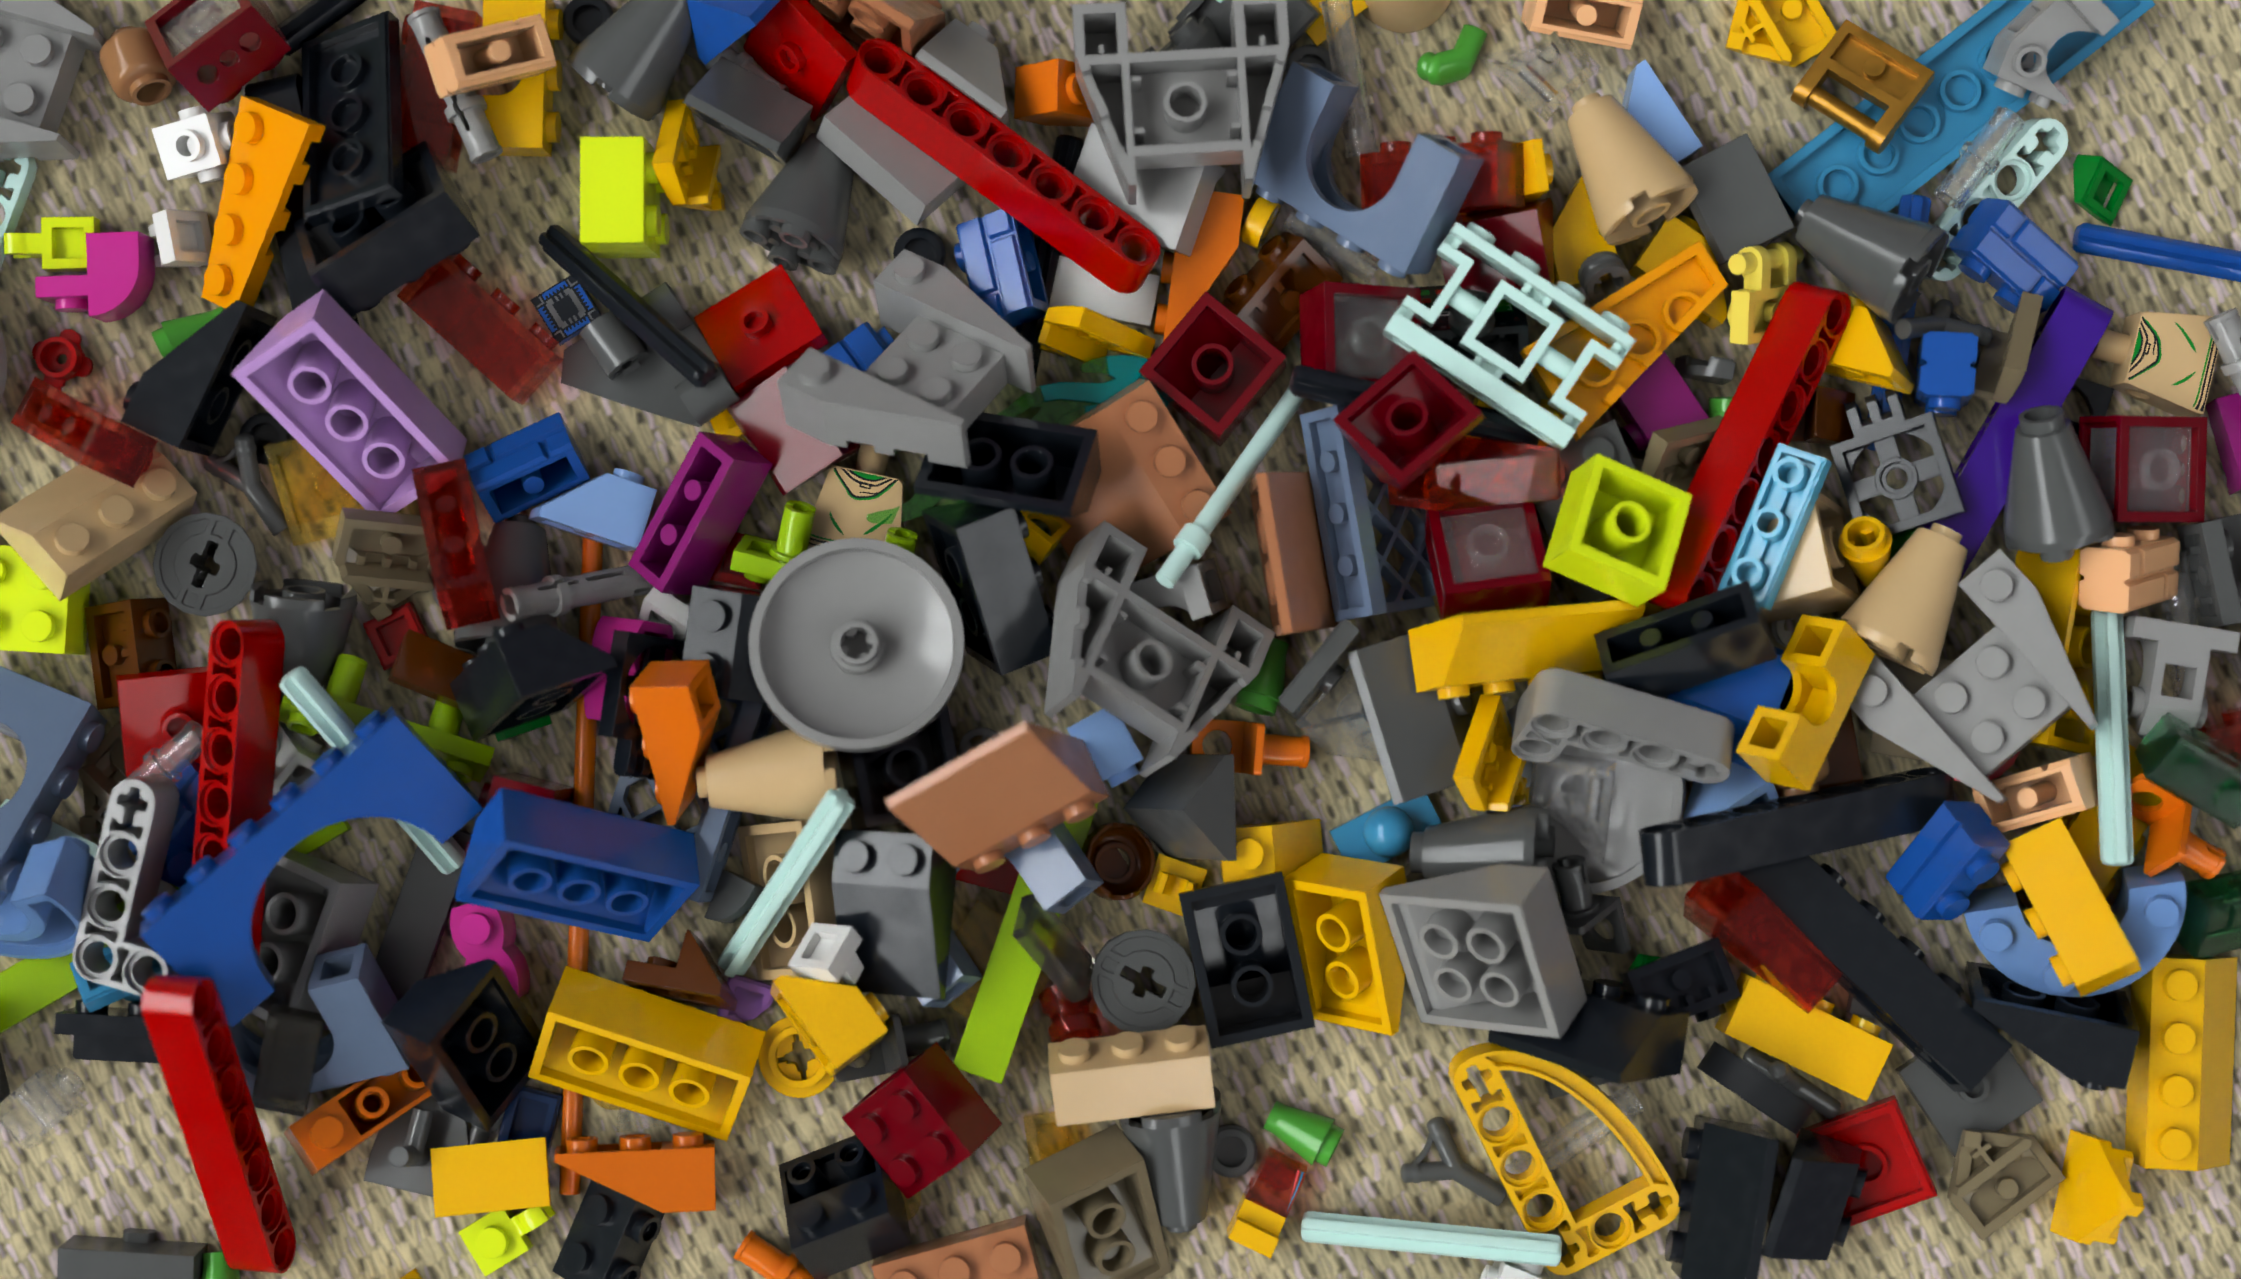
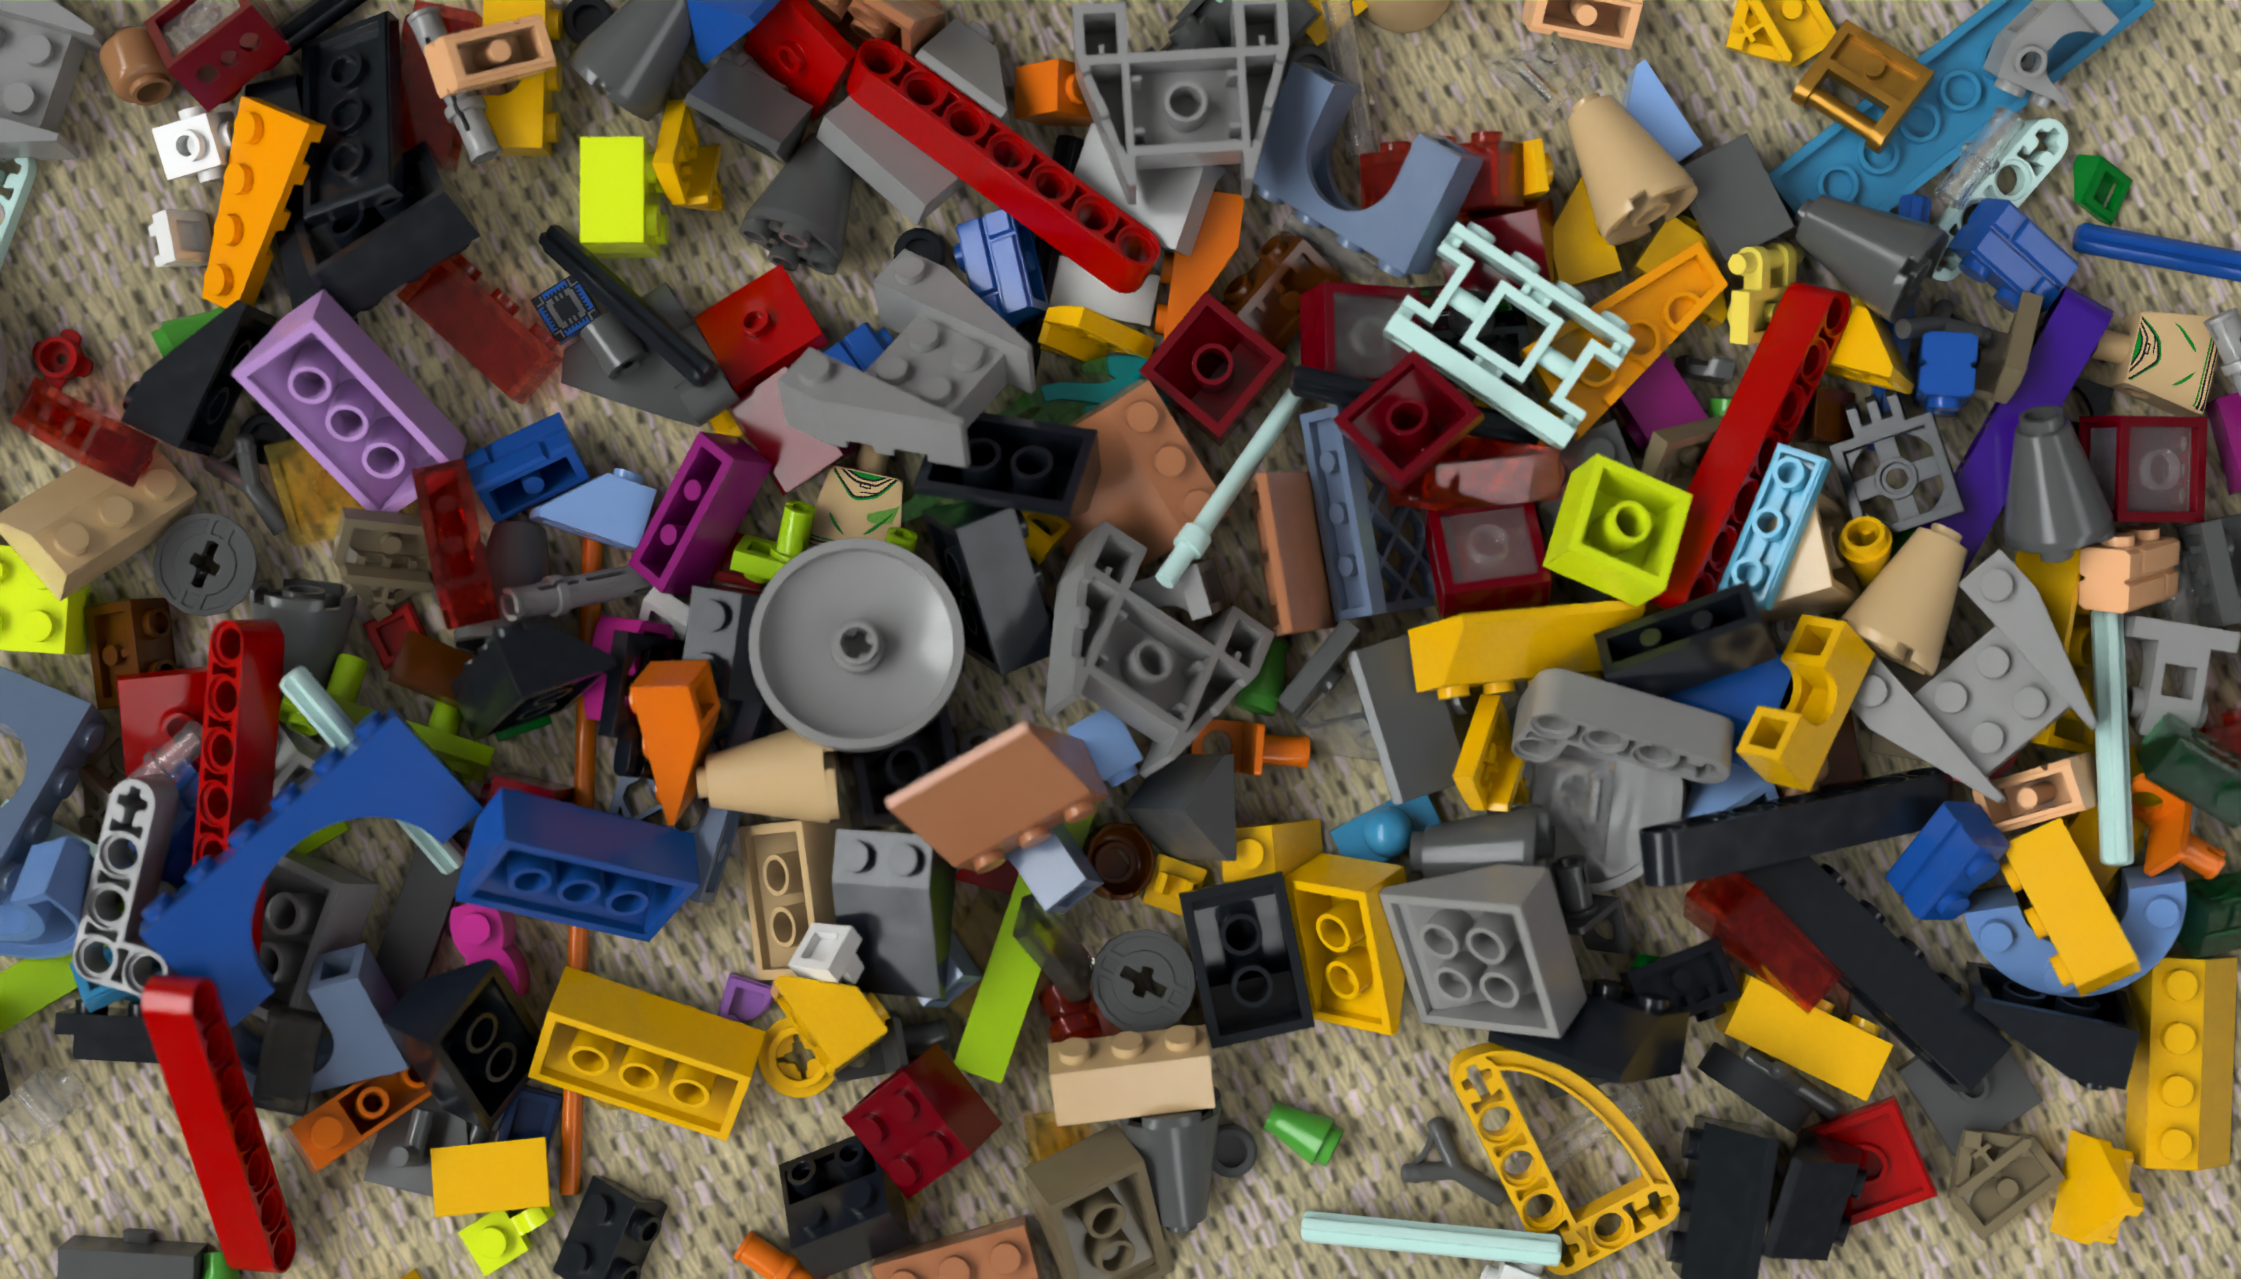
neon yellow plate [4,216,100,272] -> none
dark pink brick [35,231,155,322] -> none
orange slope [554,1131,716,1213] -> none
reddish brown slope [622,930,738,1011] -> none
dark grey tile [704,869,764,924] -> none
light aqua axle [718,787,855,978] -> none
leg [1226,1147,1308,1259] -> none
yellow tile [1240,196,1281,250] -> none
bright green arm [1416,24,1487,86] -> none
dark grey bush [1578,251,1631,304] -> none

